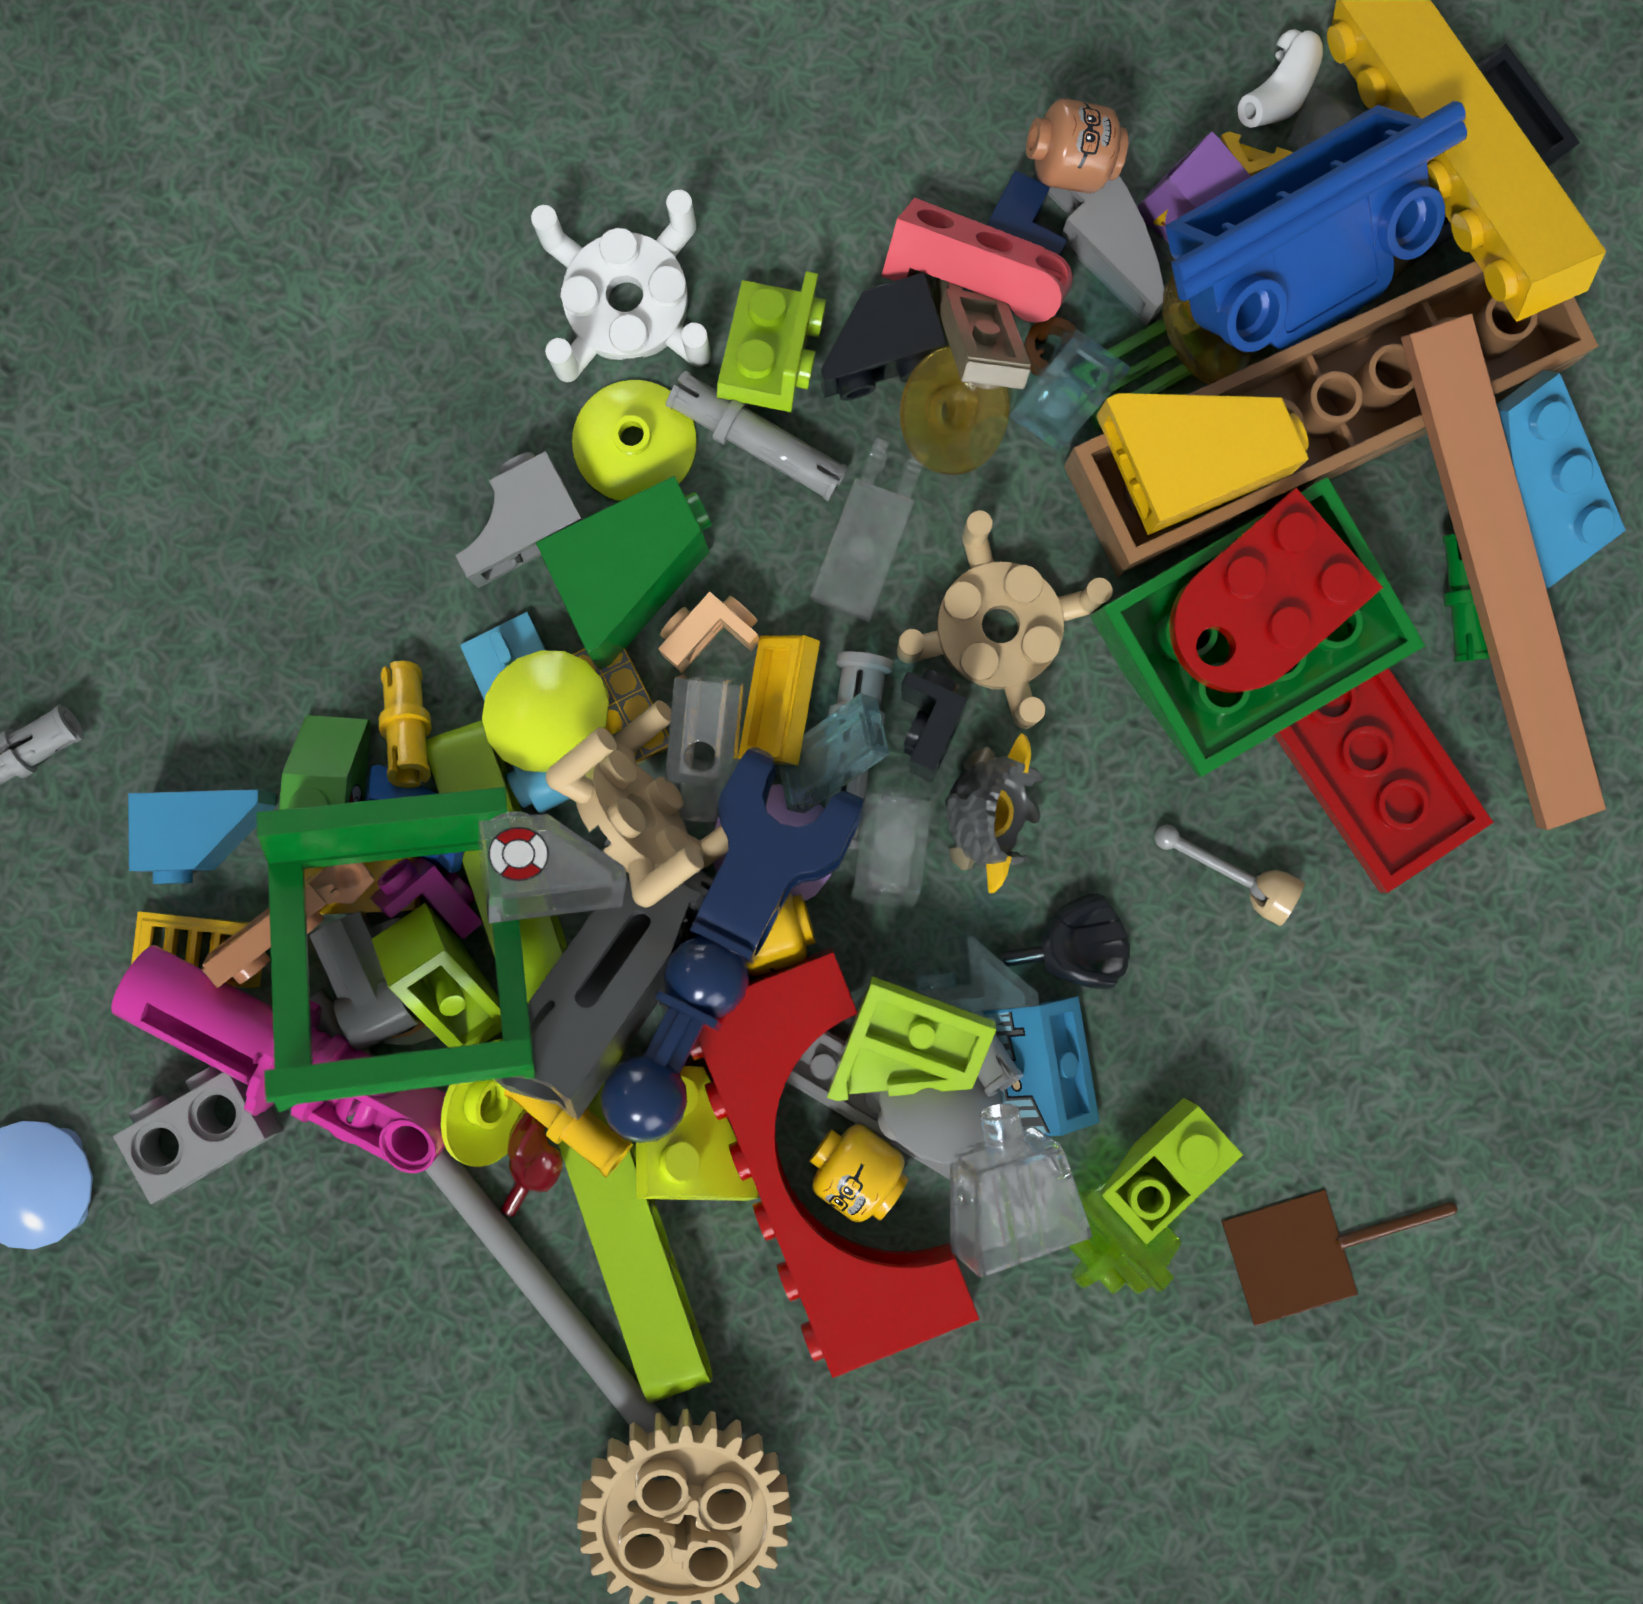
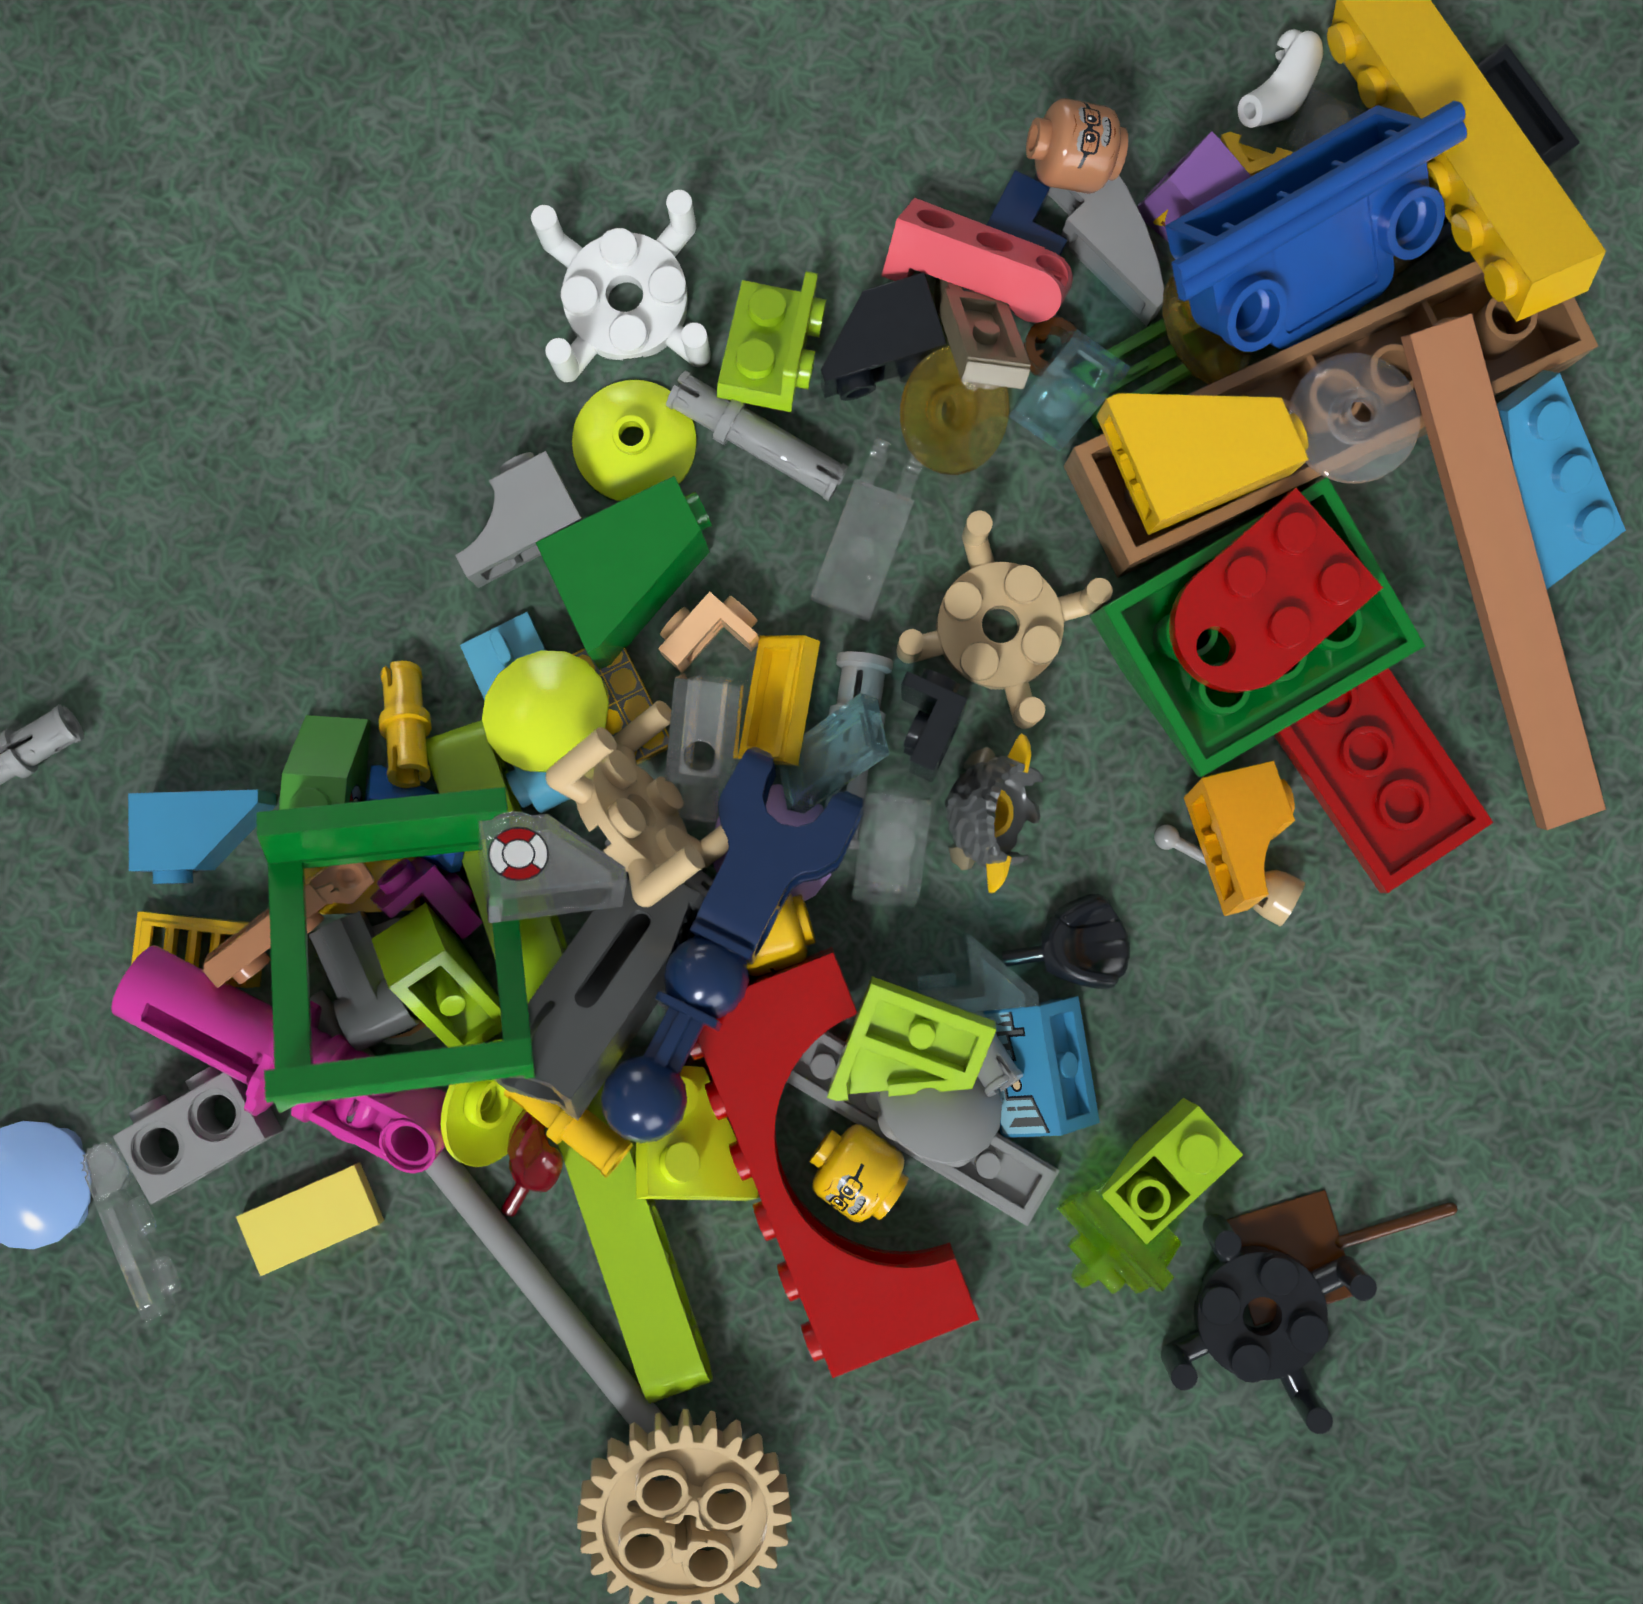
clear torso [950,1104,1092,1278] -> none
green pin [1443,534,1490,662] -> none
none -> clear hinge [81,1141,181,1322]
none -> light yellow tile [236,1162,384,1276]
none -> black plate [1161,1214,1377,1434]
none -> light orange arch [1184,761,1295,916]
none -> clear dish [1288,353,1421,484]

